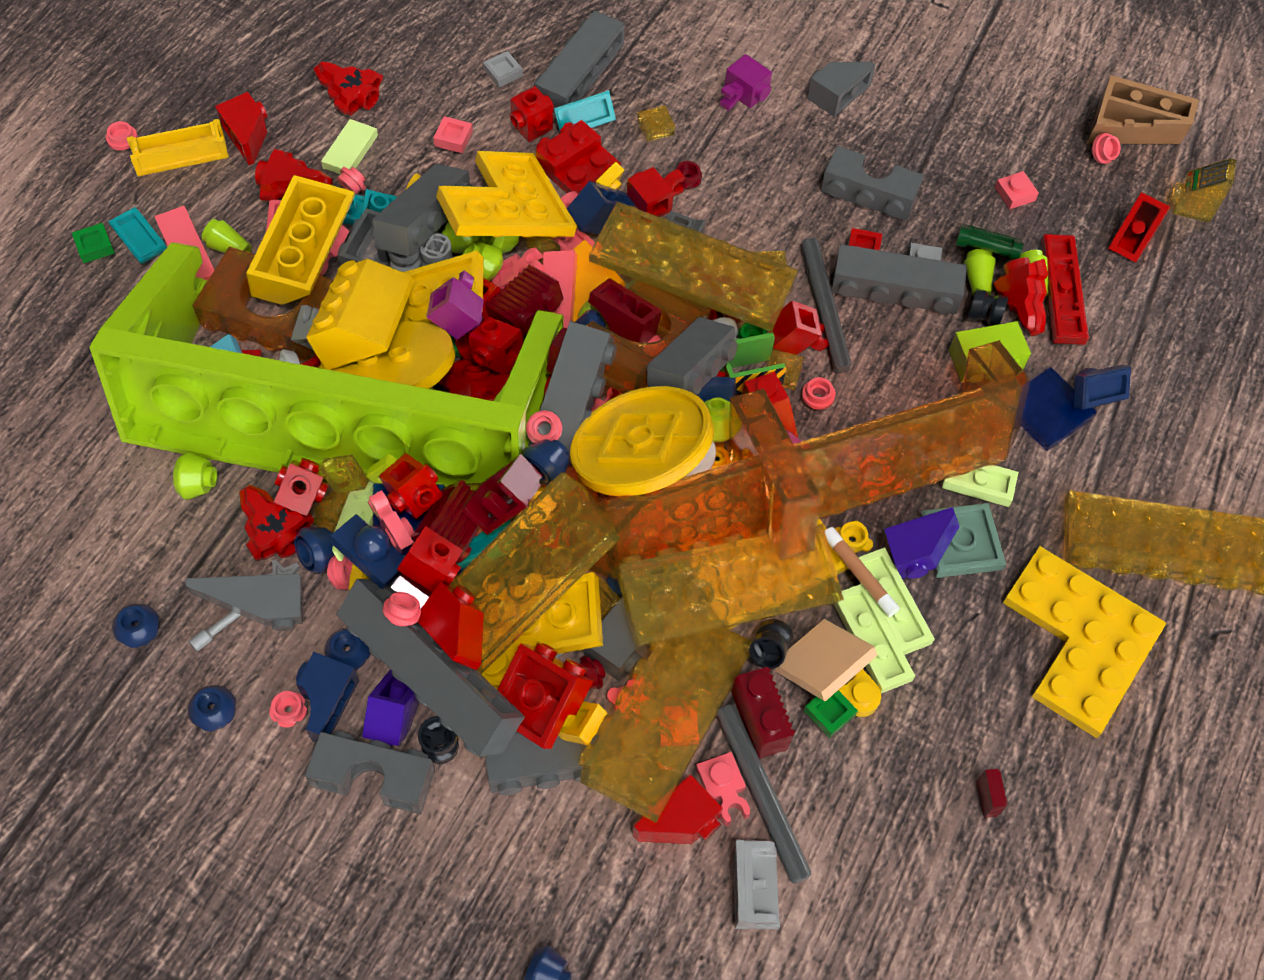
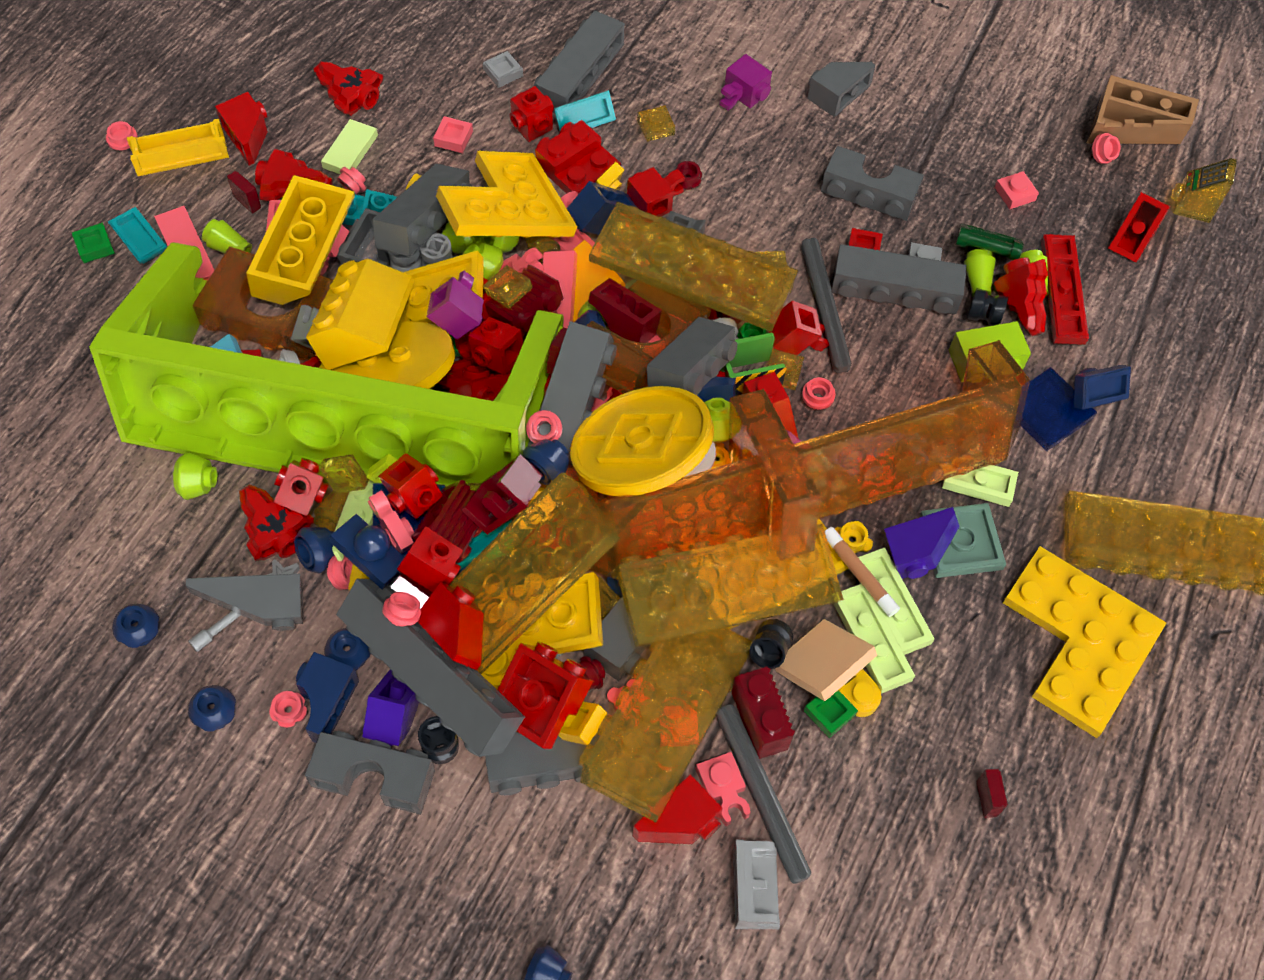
none -> dark red tile [227,171,261,214]
none -> clear yellow plate [483,265,532,308]

